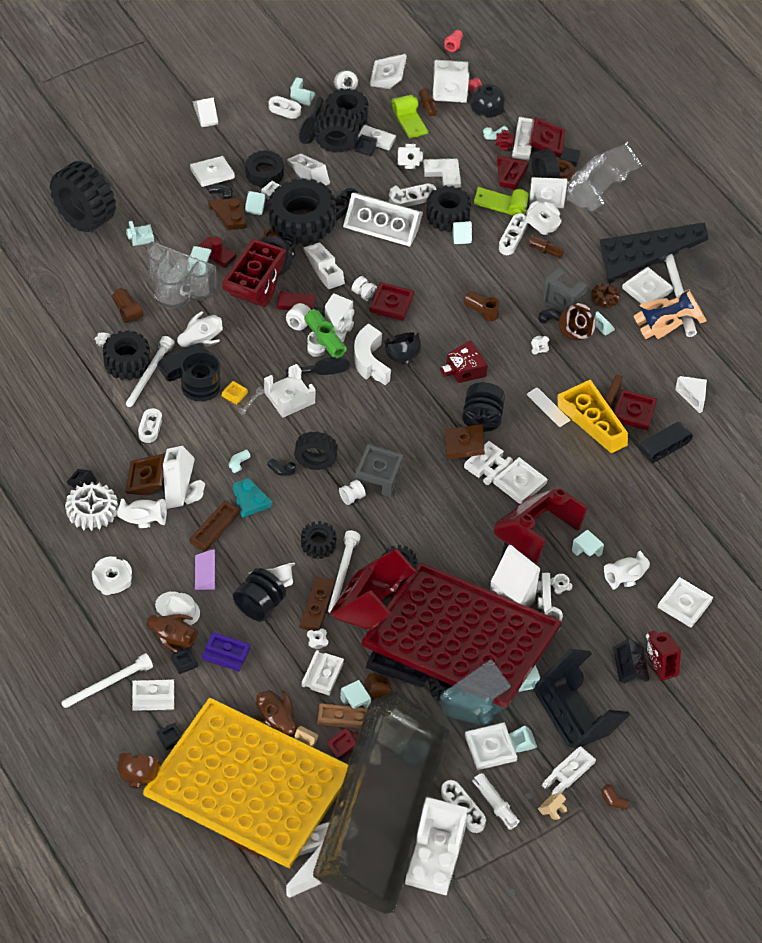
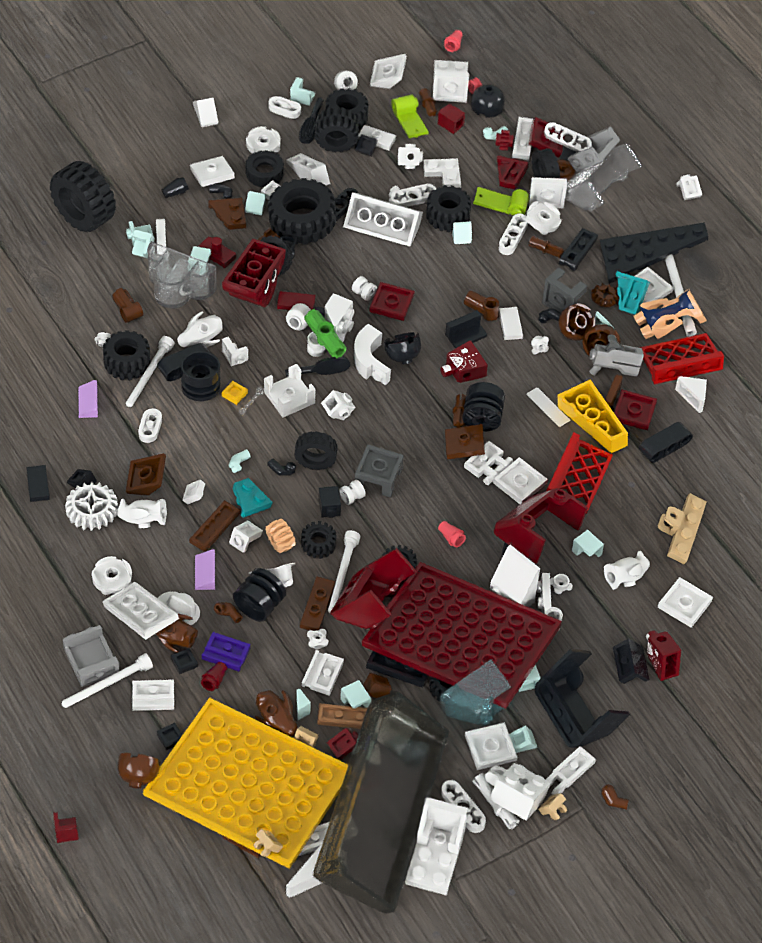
white slope [163,446,195,509] -> none
white slope [304,242,345,290] -> none
none -> black tile [26,465,50,502]
none -> dark red panel [53,812,79,843]
none -> light grey panel [63,625,119,688]
none -> lavender slope [79,380,98,418]
none -> white tile [103,582,179,640]
none -> light aqua panel [132,230,155,258]
none -> white beam [156,219,167,262]
none -> black cone [161,177,189,198]
none -> dark red cone [201,662,227,691]
none -> reddish brown arm [214,602,243,623]
none -> white bracket [222,337,248,366]
none -> white bracket [229,521,263,553]
none -> white plate [246,127,281,153]
none -> tan tile [253,829,283,857]
none -> light nougat gear [266,519,295,553]
none -> light aqua slope [296,689,311,720]
none -> black brick [318,486,341,518]
none -> white brick [321,390,356,421]
none -> dark red brick [438,103,465,134]
none -> coral cone [438,521,466,547]
none -> black panel [445,310,487,349]
none -> reddish brown axle [453,394,466,428]
none -> white hinge [485,763,551,820]
none -> white tile [499,307,523,340]
none -> white beam [544,123,592,152]
none -> red fence [546,432,613,514]
none -> black plate [559,228,598,271]
none -> light grey panel [568,126,620,172]
none -> reddish brown cylinder [582,324,621,356]
none -> light grey piece [589,334,644,377]
none -> teal wing [616,271,650,315]
none -> red fence [640,333,724,384]
none -> tan plate [658,493,707,564]
none -> white bracket [676,175,702,200]

